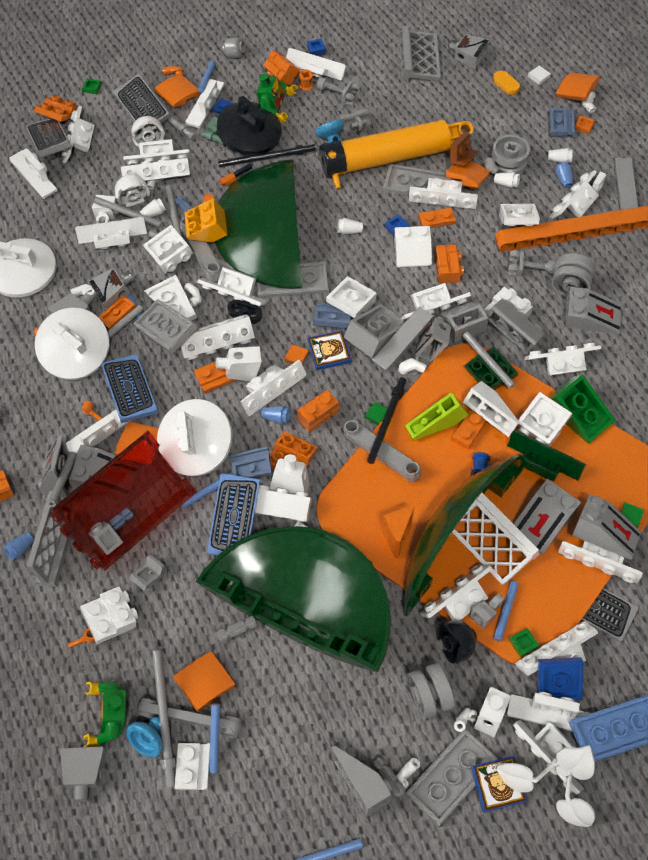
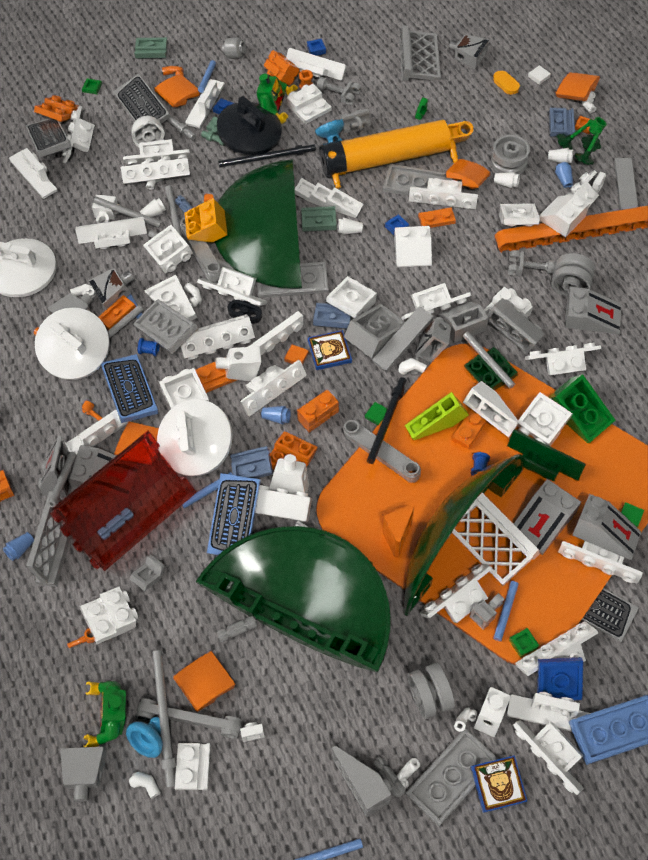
light grey bracket [88,521,123,555] -> none
white cylinder [115,174,150,207] -> none
medium blue bar [209,704,220,773] -> none
orange piece [218,163,252,186] -> none
orange brick [435,245,464,283] -> none
black cylinder [437,619,477,664] -> none
dark orange bracket [450,132,478,167] -> none
light grey arm [481,157,499,174] -> none
white plant [497,745,595,827] -> none
none -> white arm [129,772,161,799]
none -> sand green plate [134,37,168,58]
none -> blue bush [137,338,160,357]
none -> white plate [159,368,209,409]
none -> white plate [240,722,265,742]
none -> white plate [248,311,303,355]
none -> white plate [287,84,332,124]
none -> white slope [295,178,364,218]
none -> sand green plate [301,206,337,232]
none -> green tile [415,97,428,120]
none -> white slope [539,194,590,237]
none -> plant [557,117,607,165]

